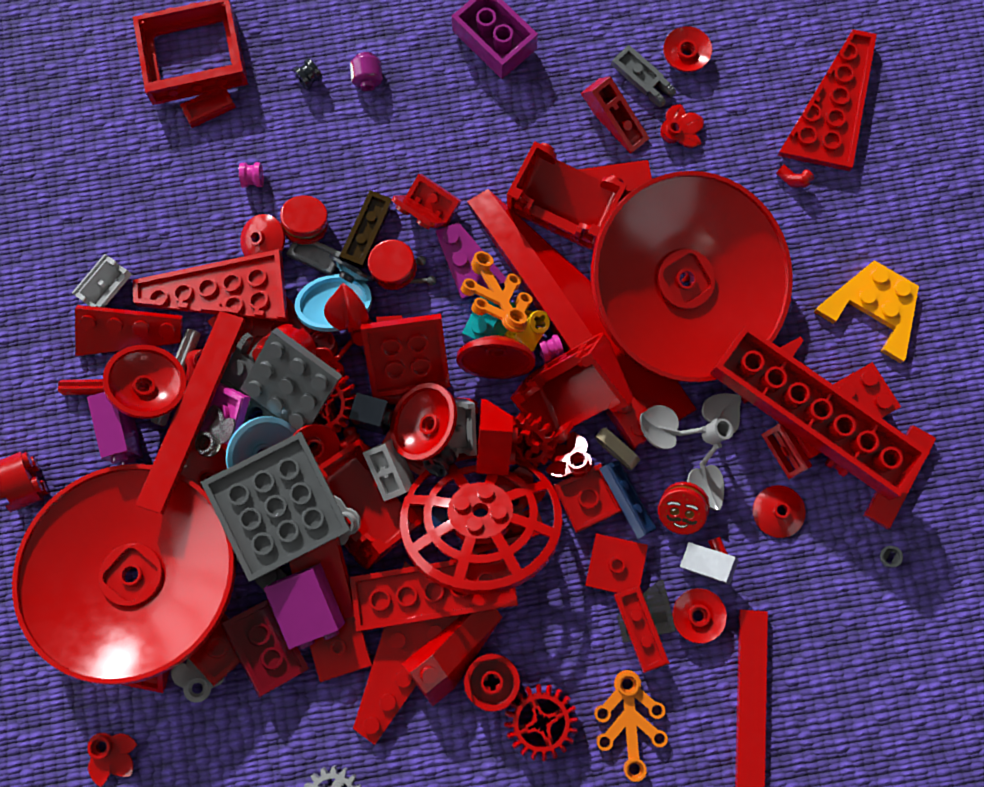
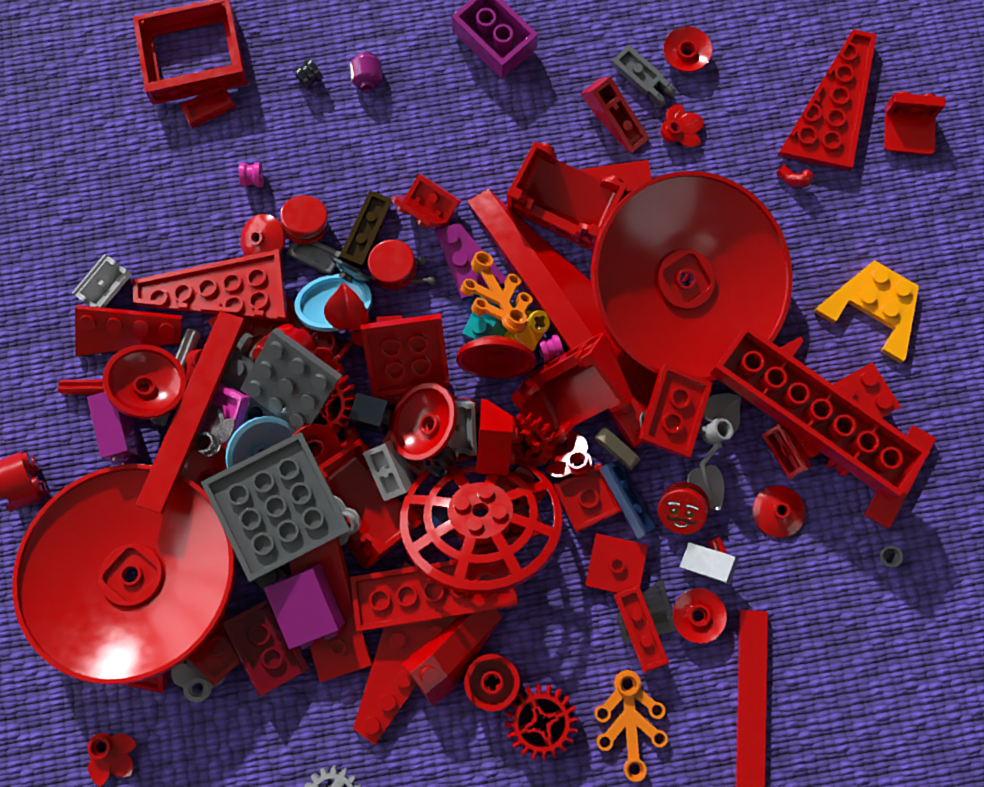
none -> red plate [638,363,713,459]
none -> red bracket [884,91,945,156]

